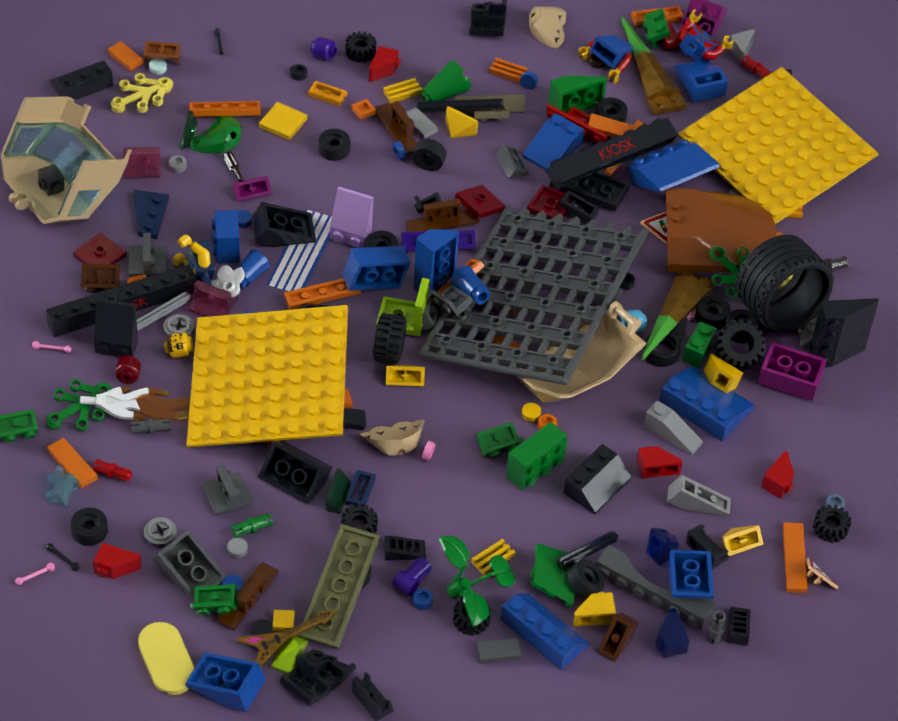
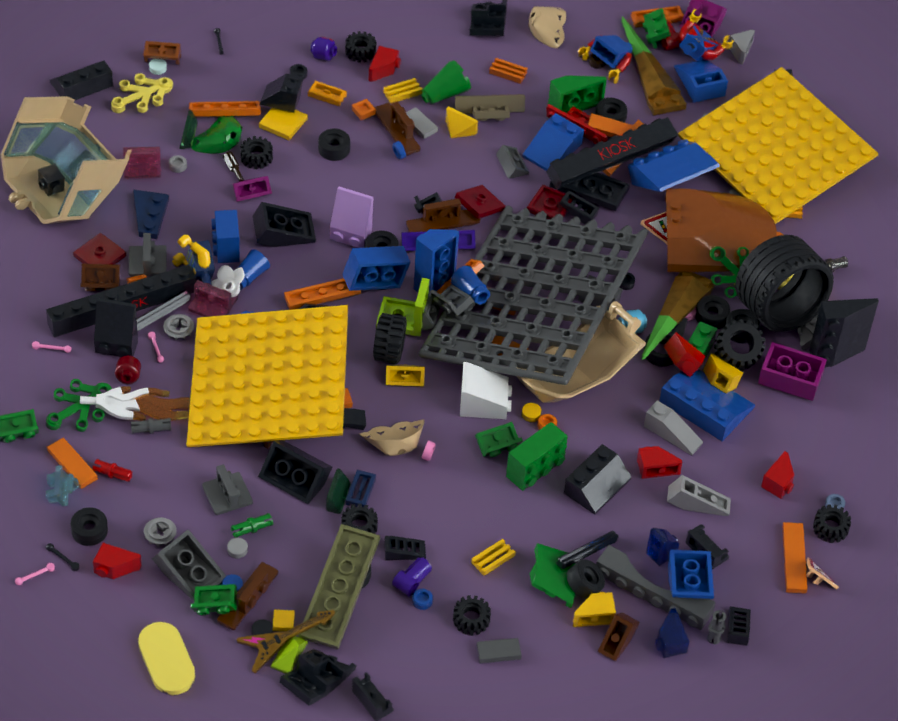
orange tile [108,41,144,71] -> none
yellow head [164,332,193,358] -> none
blue slope [185,652,266,712] -> none
blue tile [237,210,252,227] -> none
white sticker [266,209,332,291] -> none
black tyre [412,139,447,171] -> none
black axle [417,98,504,112] -> none
green plant [437,535,516,627] -> none
blue slope [500,593,589,670] -> none
blue tile [520,71,538,89] -> none
yellow slope [722,525,764,556] -> none
red axle [741,55,772,78] -> none
none -> bright pink hinge [148,332,164,363]
none -> black tyre [240,136,273,169]
none -> black slope [260,73,304,112]
none -> white slope [460,362,512,419]
none -> red slope [664,332,705,377]

